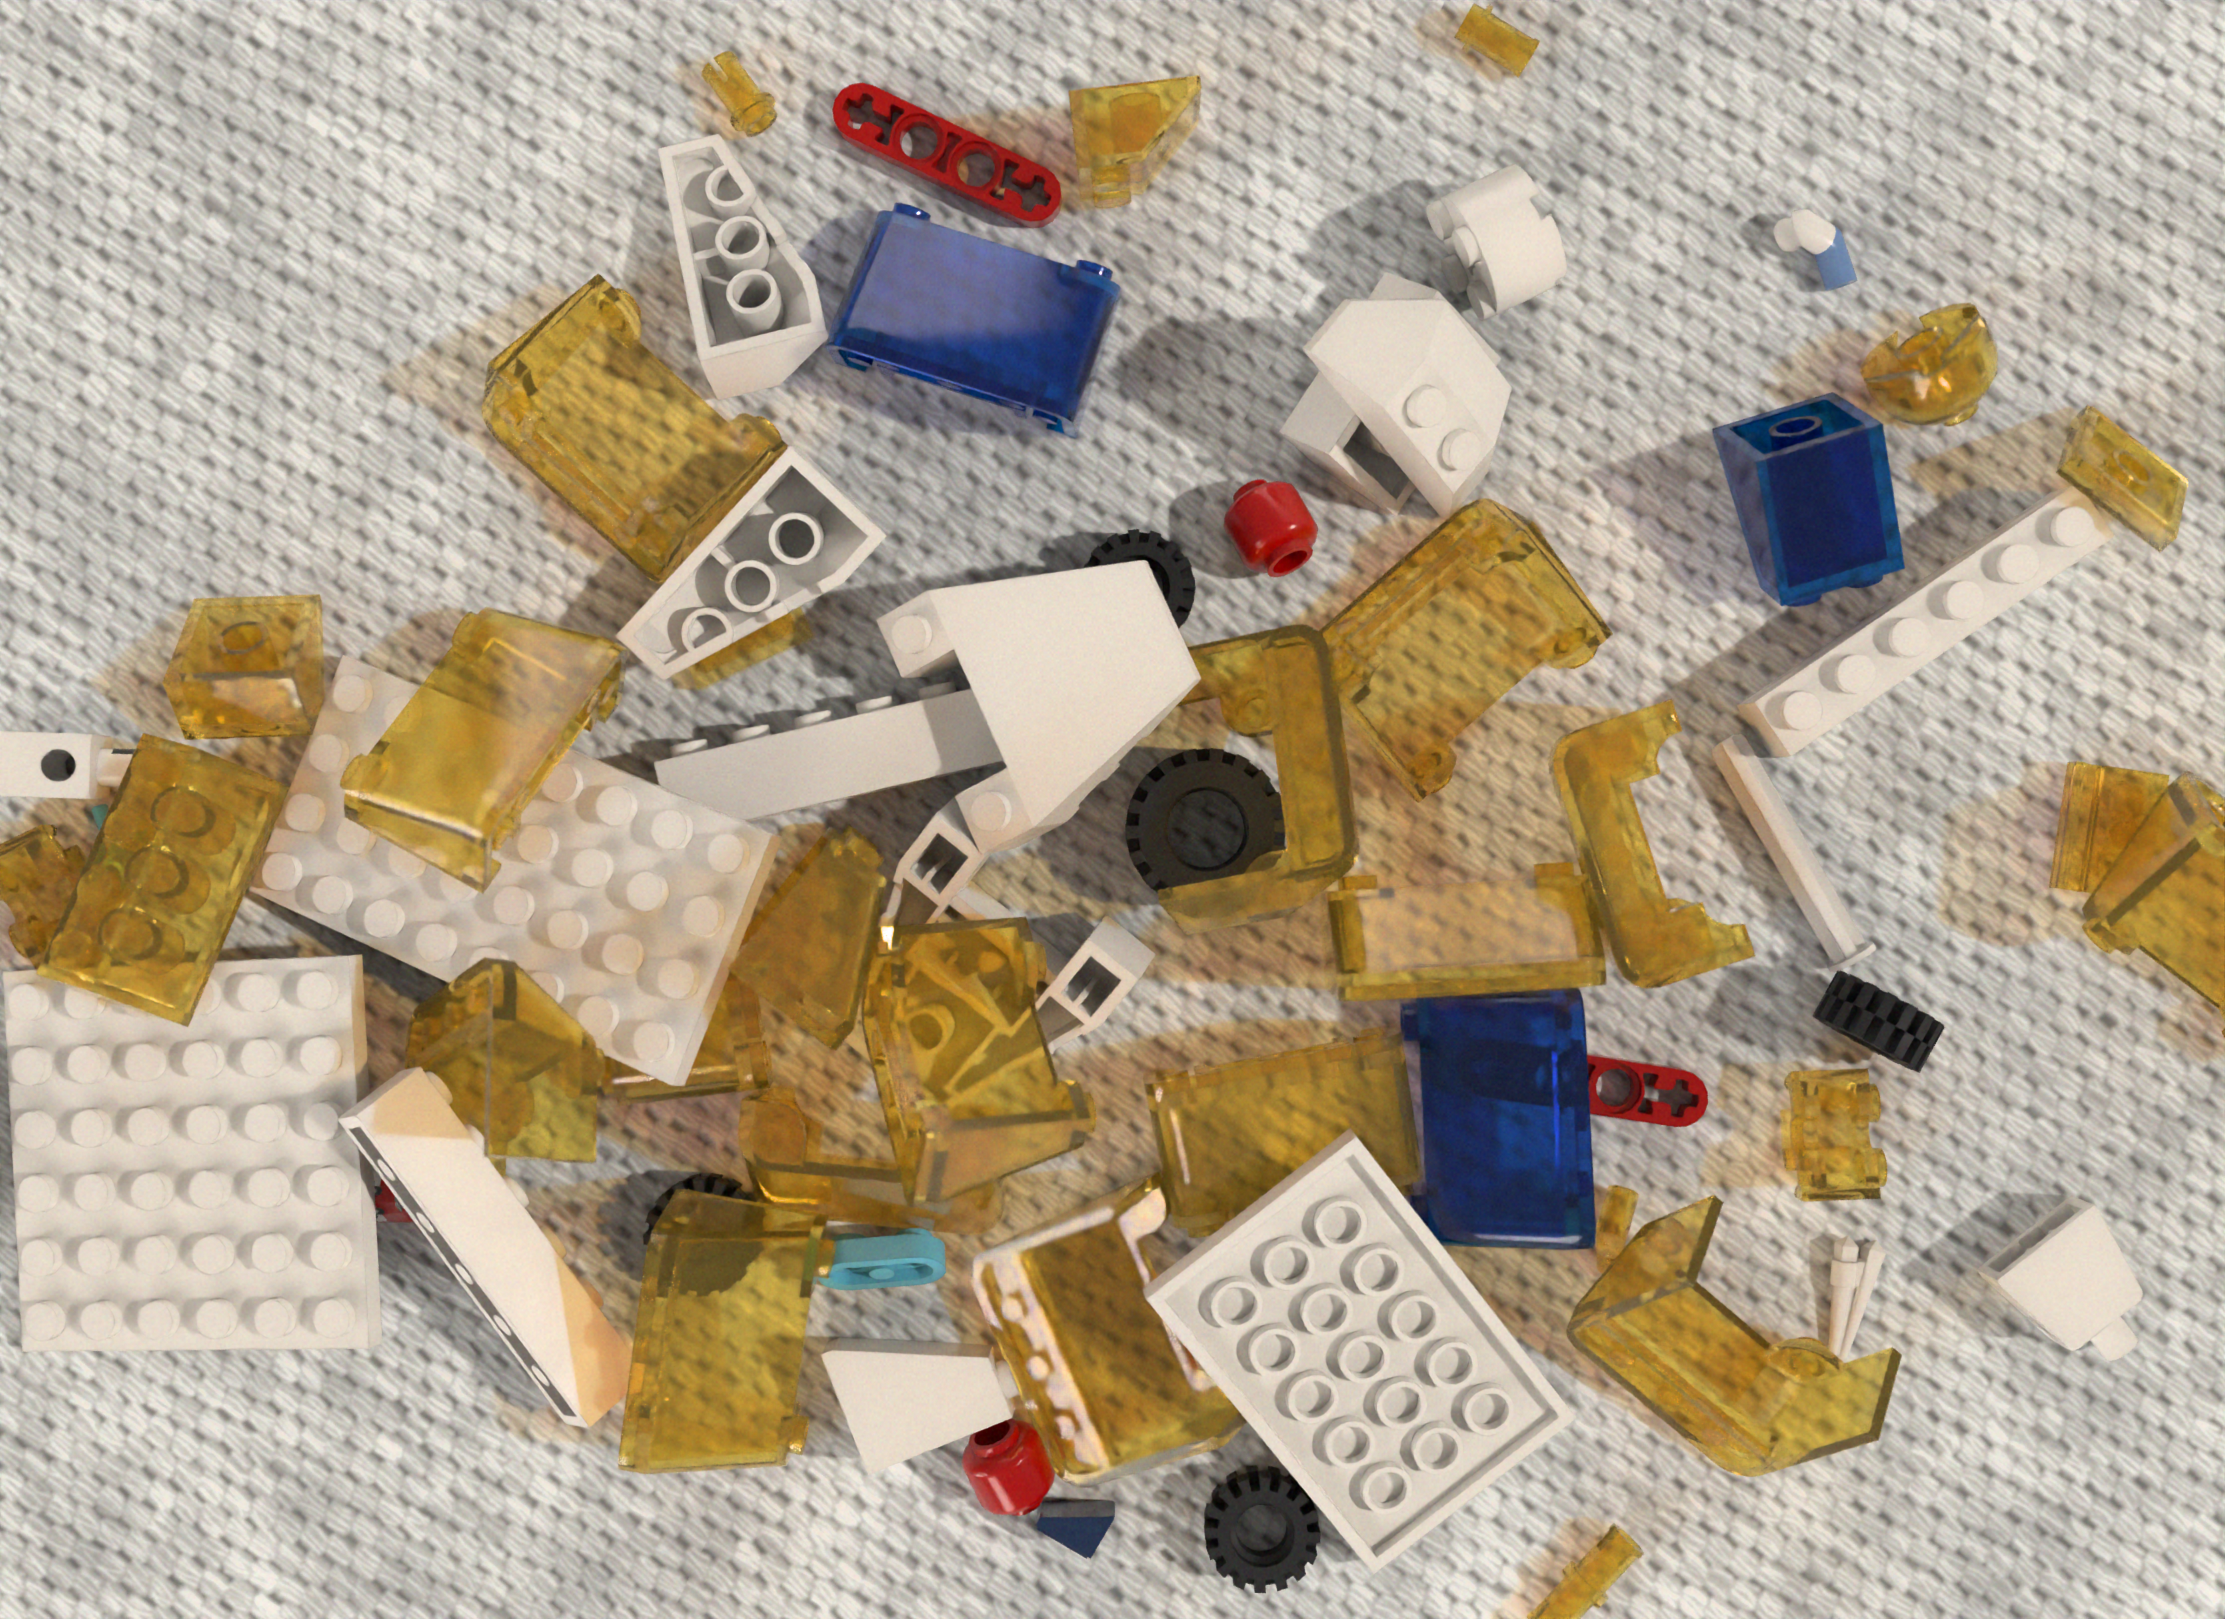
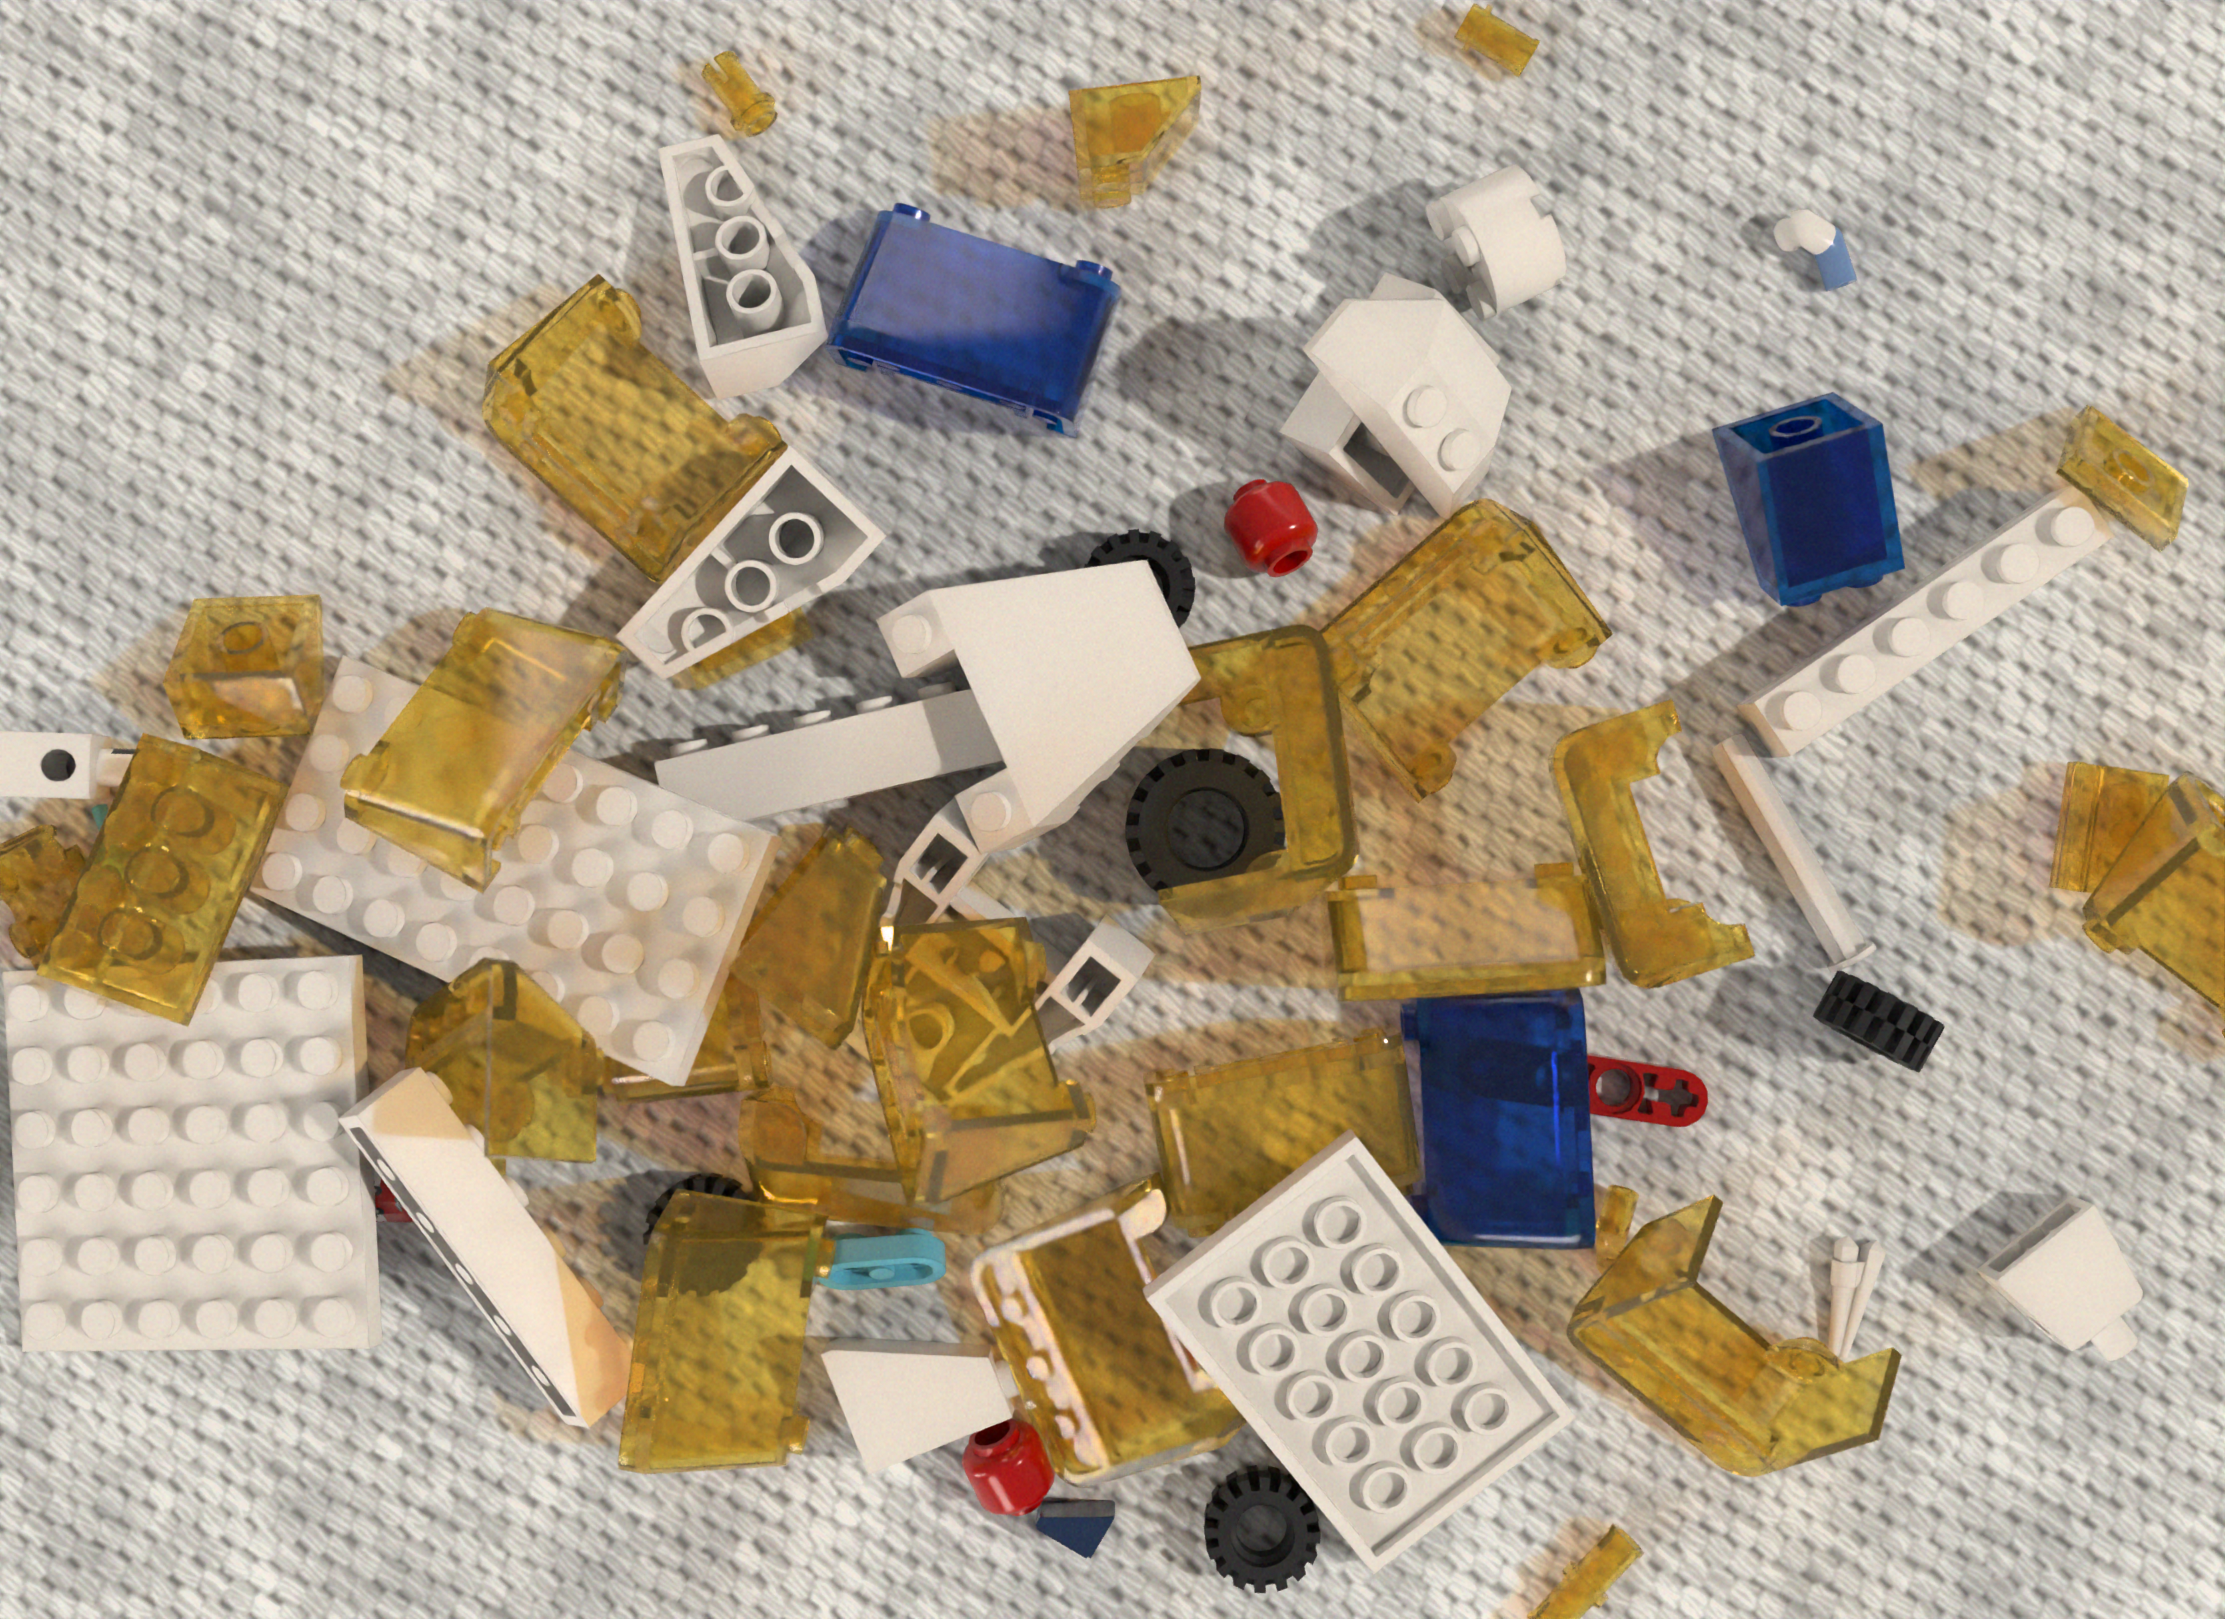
red beam [832,83,1062,229] -> none
clear yellow cylinder [1780,1068,1887,1202] -> none
clear yellow cylinder [1860,303,1998,427] -> none

